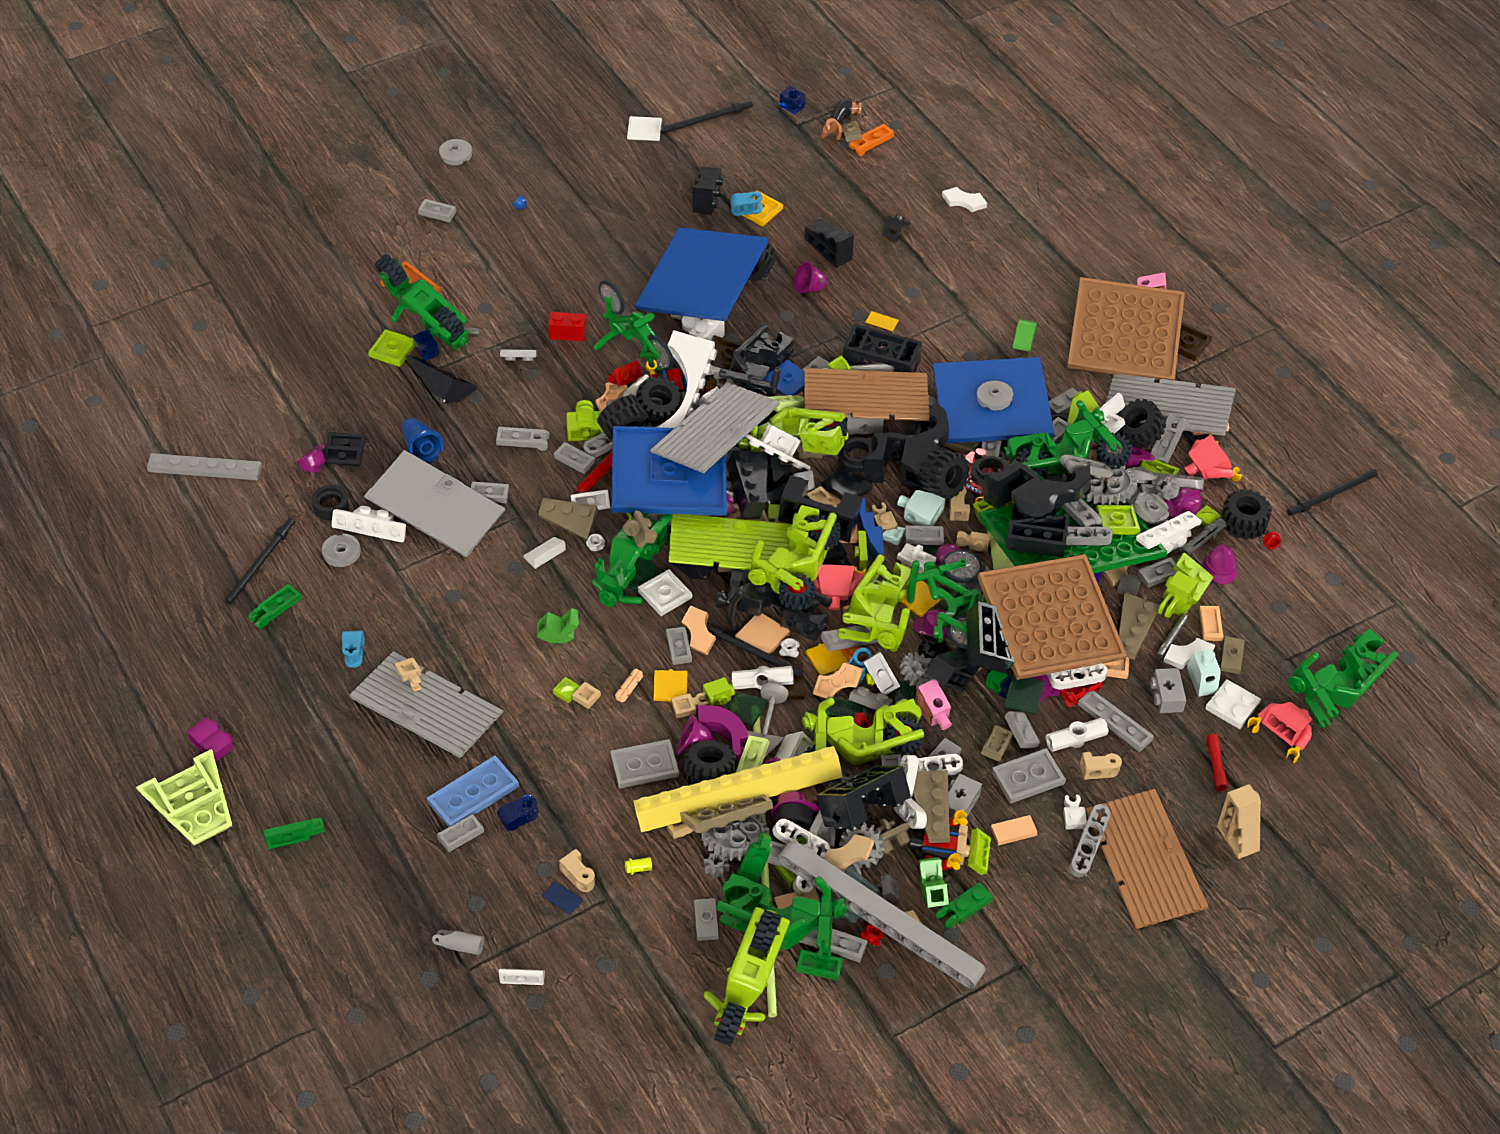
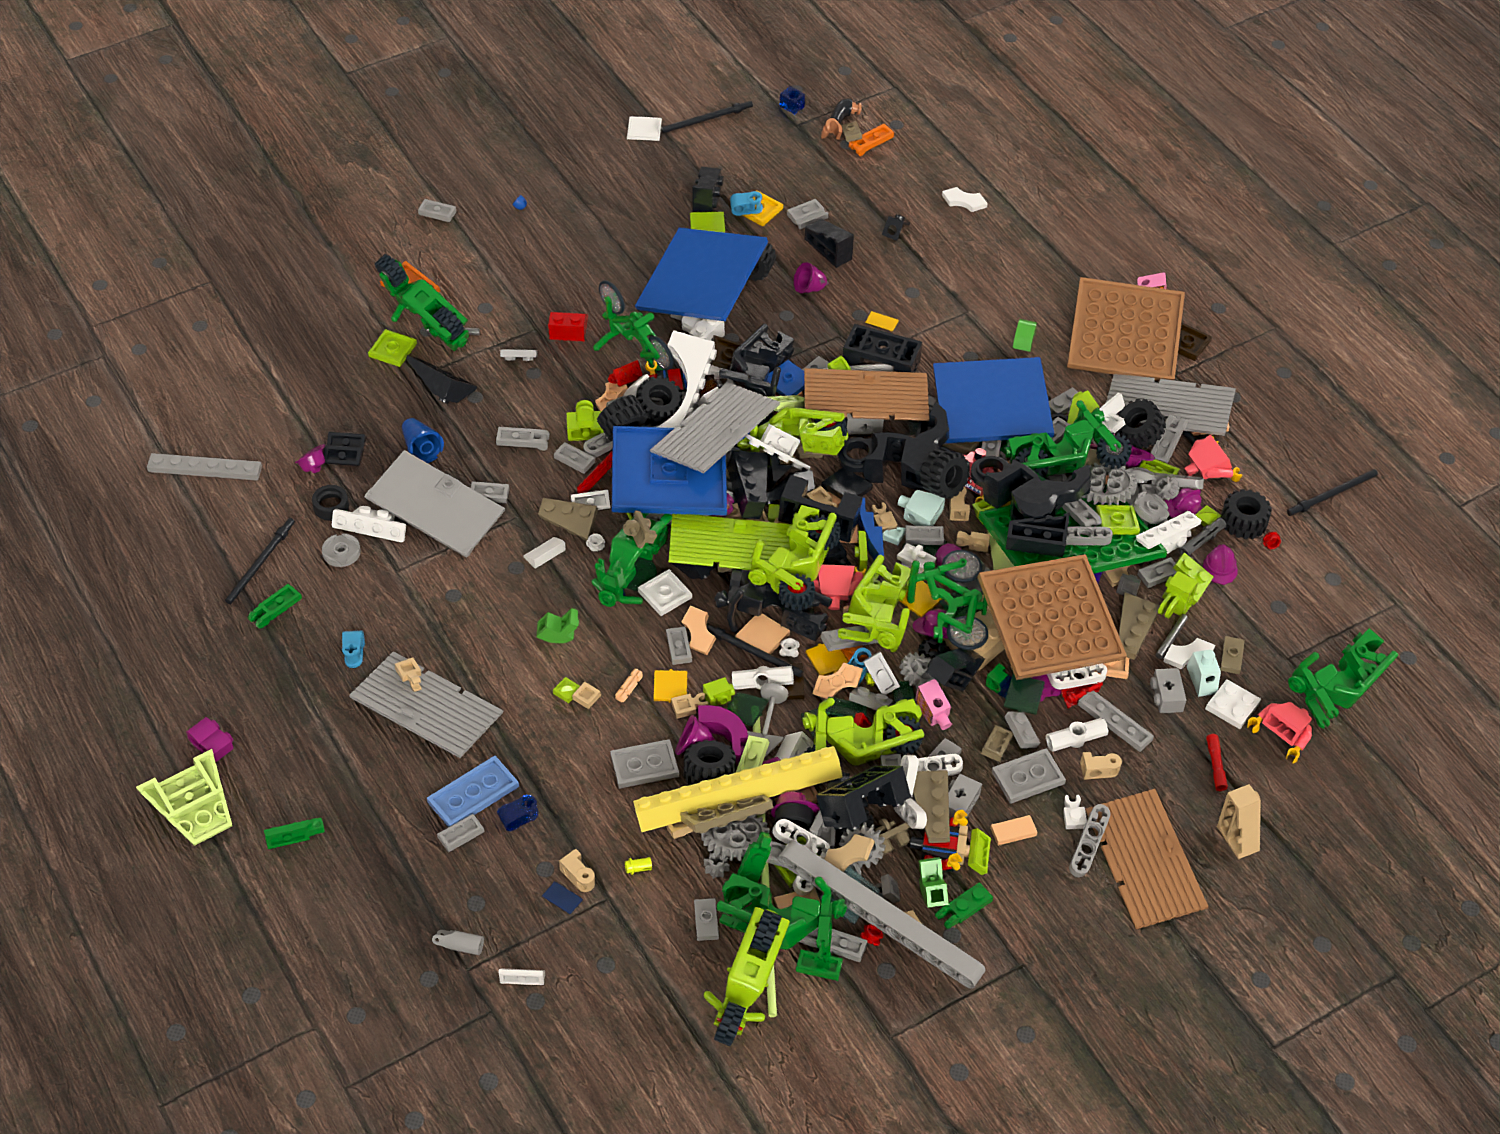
clear blue brick [412,329,440,361] -> none
light grey plate [439,139,472,165] -> none
black wedge [966,601,1015,673] -> none
light grey plate [977,381,1013,411] -> none
light grey plate [1060,455,1113,478] -> none
light nougat tile [1199,606,1223,641] -> none
none -> lime tile [690,212,725,233]
none -> light grey plate [787,199,829,229]

